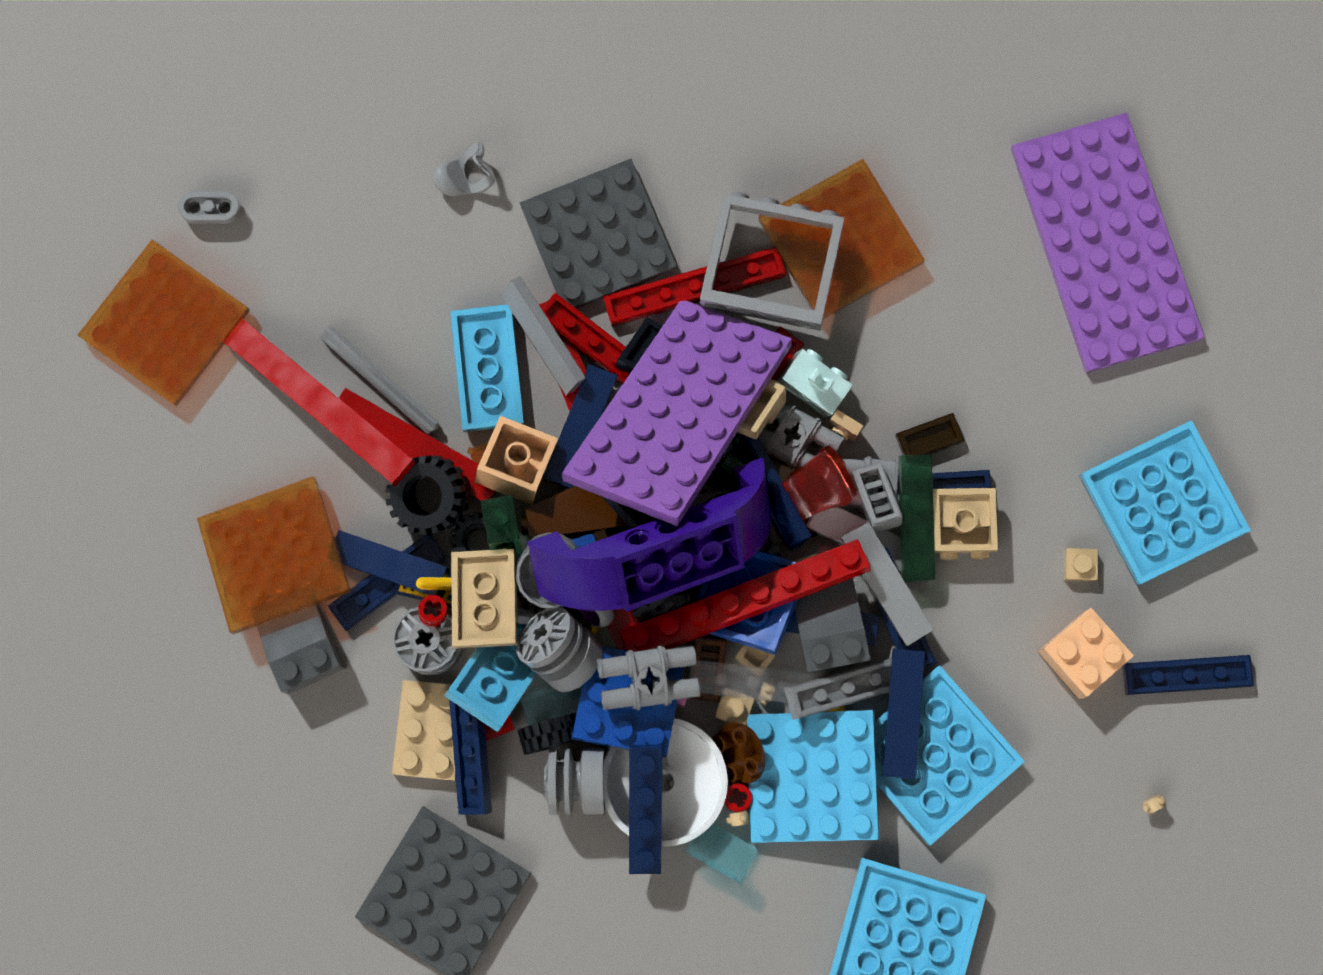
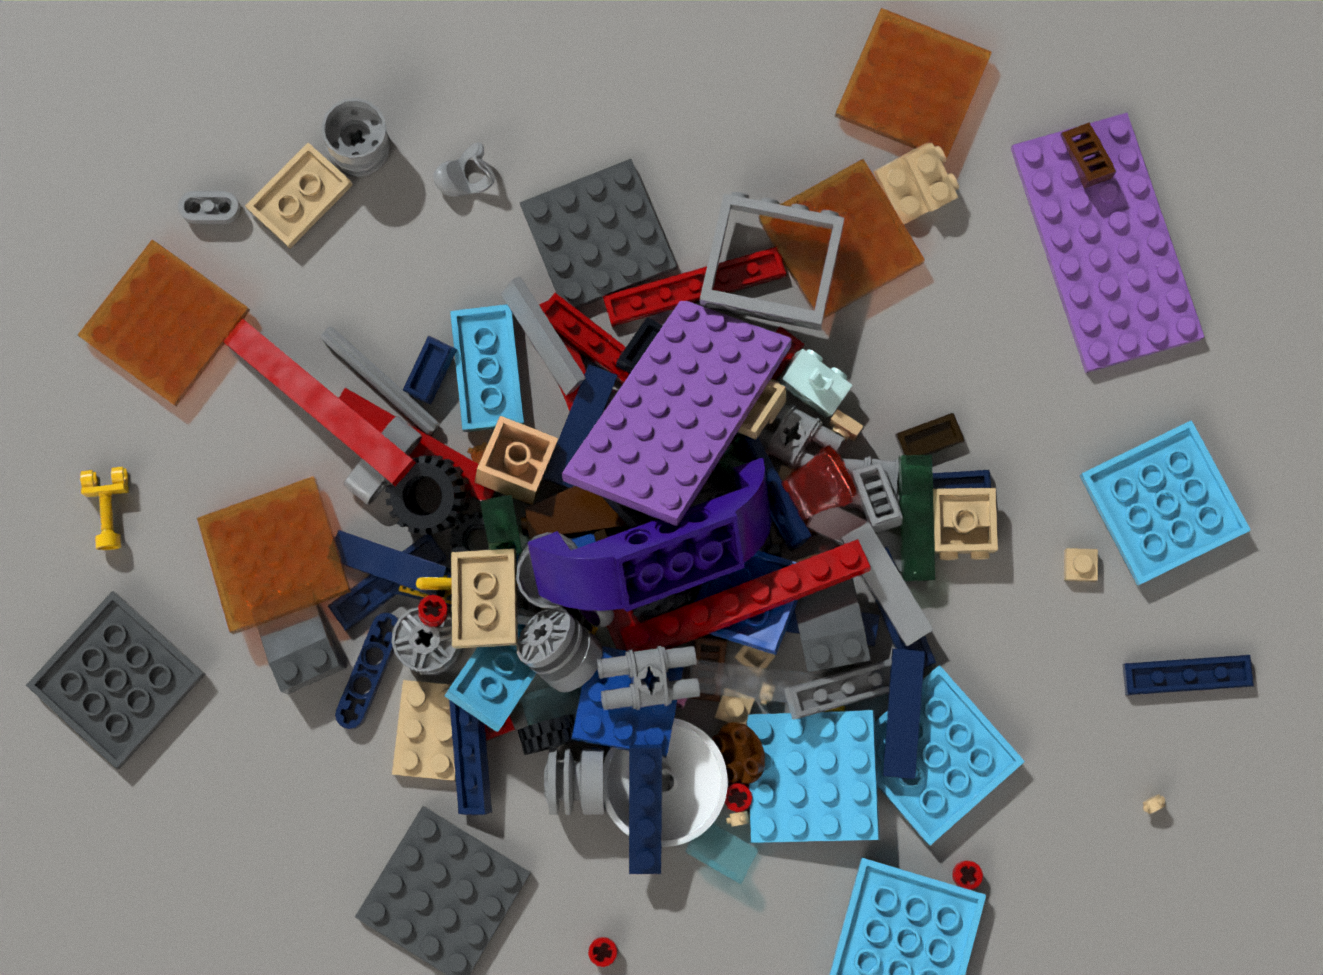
light nougat brick [1037,608,1134,699] -> none
none -> dark grey plate [26,591,205,769]
none -> yellow bar [80,466,129,550]
none -> tan plate [245,143,353,249]
none -> light grey wheel [322,98,390,177]
none -> dark blue beam [335,613,398,729]
none -> light grey beam [344,416,423,505]
none -> dark blue tile [403,335,457,404]
none -> red bush [588,937,618,967]
none -> clear orange plate [835,8,992,160]
none -> tan plate [873,143,959,226]
none -> red bush [952,860,983,890]
none -> reddish brown slope [1060,122,1116,189]

